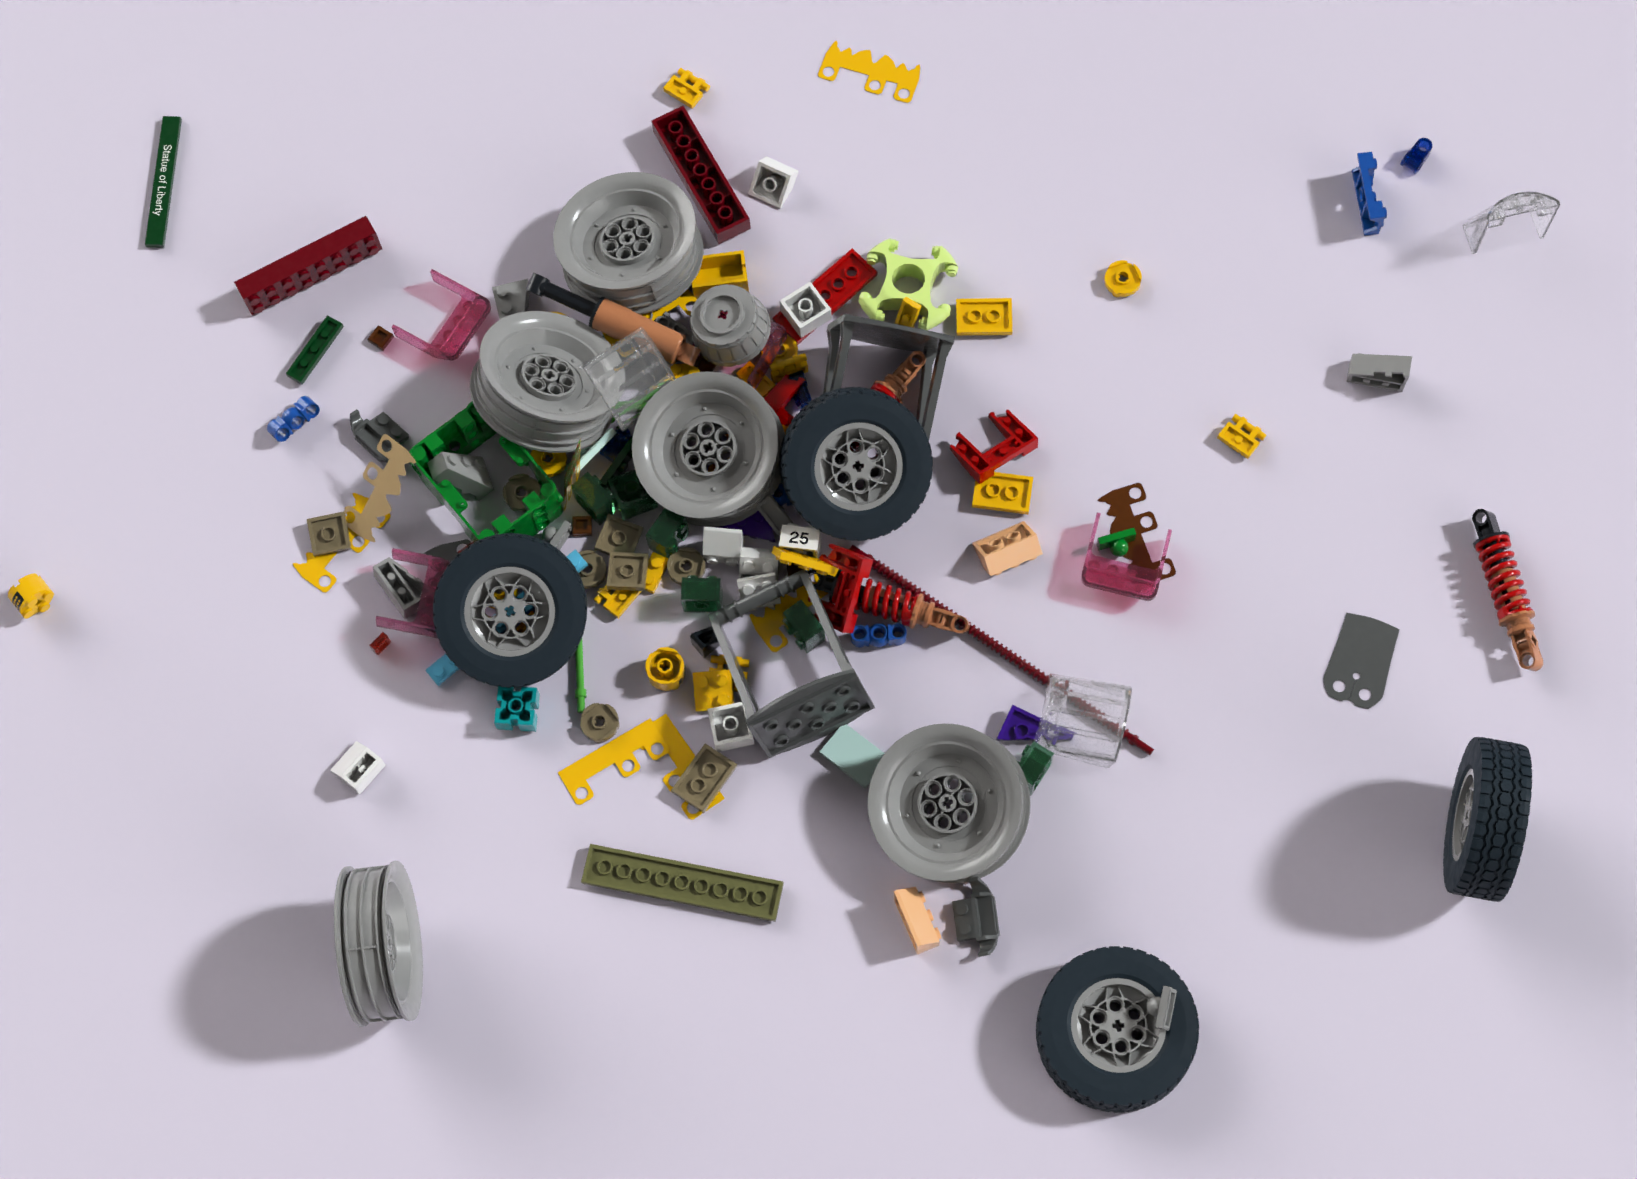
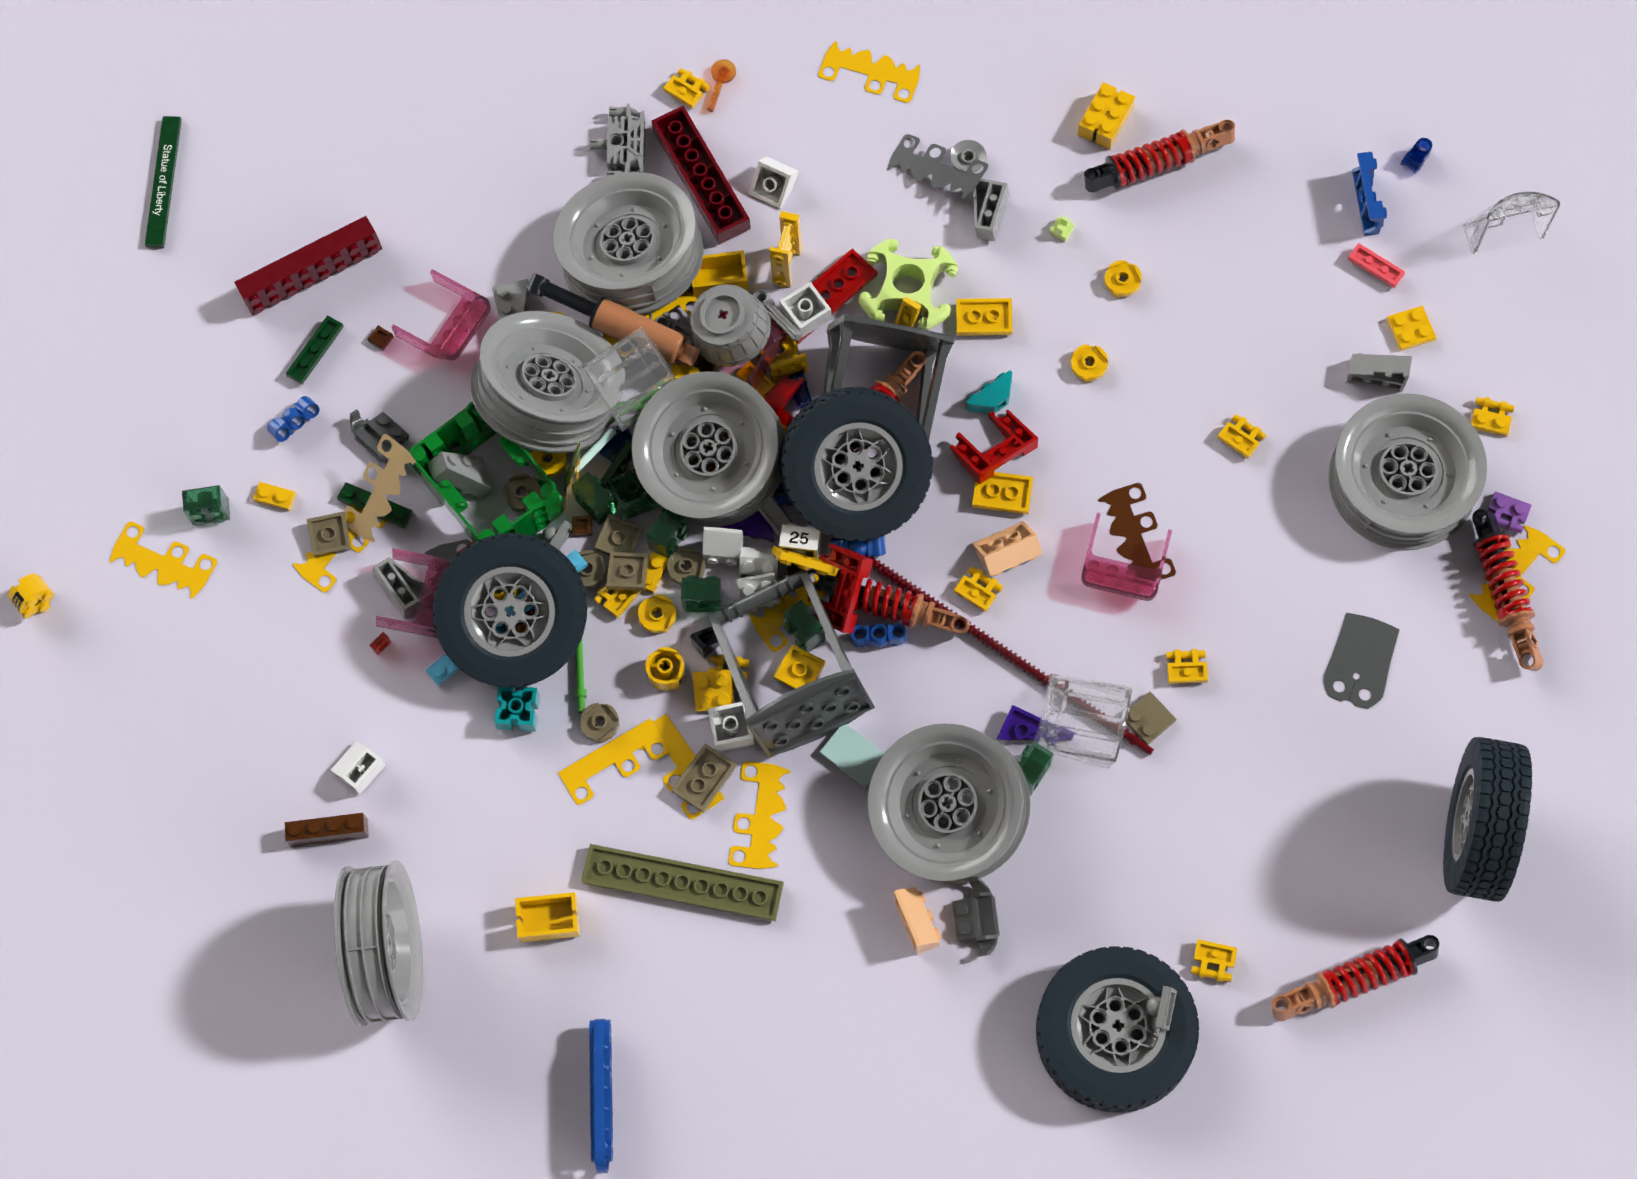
green tile [1096,528,1136,557] -> none
none -> yellow piece [110,522,217,599]
none -> clear green brick [182,485,230,526]
none -> yellow plate [253,482,296,511]
none -> reddish brown brick [284,813,369,847]
none -> dark green plate [337,482,413,529]
none -> yellow piece [515,892,580,942]
none -> blue beam [589,1019,613,1174]
none -> light grey piece [590,103,646,176]
none -> yellow plate [638,595,677,633]
none -> clear orange piece [707,59,736,112]
none -> yellow piece [729,761,791,869]
none -> light grey axle [753,290,802,341]
none -> yellow fence [769,211,802,287]
none -> yellow plate [774,644,826,689]
none -> blue piece [829,535,886,557]
none -> dark grey piece [887,134,988,199]
none -> light grey dish [950,140,986,173]
none -> yellow plate [954,566,1004,613]
none -> teal slope [965,370,1012,414]
none -> light grey wedge [973,179,1010,241]
none -> yellowish green tile [1049,216,1075,242]
none -> yellow plate [1070,344,1108,383]
none -> yellow piece [1078,82,1136,150]
none -> piece [1084,120,1235,192]
none -> dark tan plate [1121,691,1177,745]
none -> yellow plate [1166,649,1208,684]
none -> yellow plate [1191,939,1237,982]
none -> piece [1272,935,1440,1021]
none -> light grey wheel [1328,394,1487,550]
none -> coral plate [1347,243,1405,289]
none -> yellow plate [1387,305,1437,351]
none -> yellow piece [1469,525,1566,622]
none -> yellow plate [1471,397,1514,436]
none -> medium lavender plate [1484,491,1532,534]

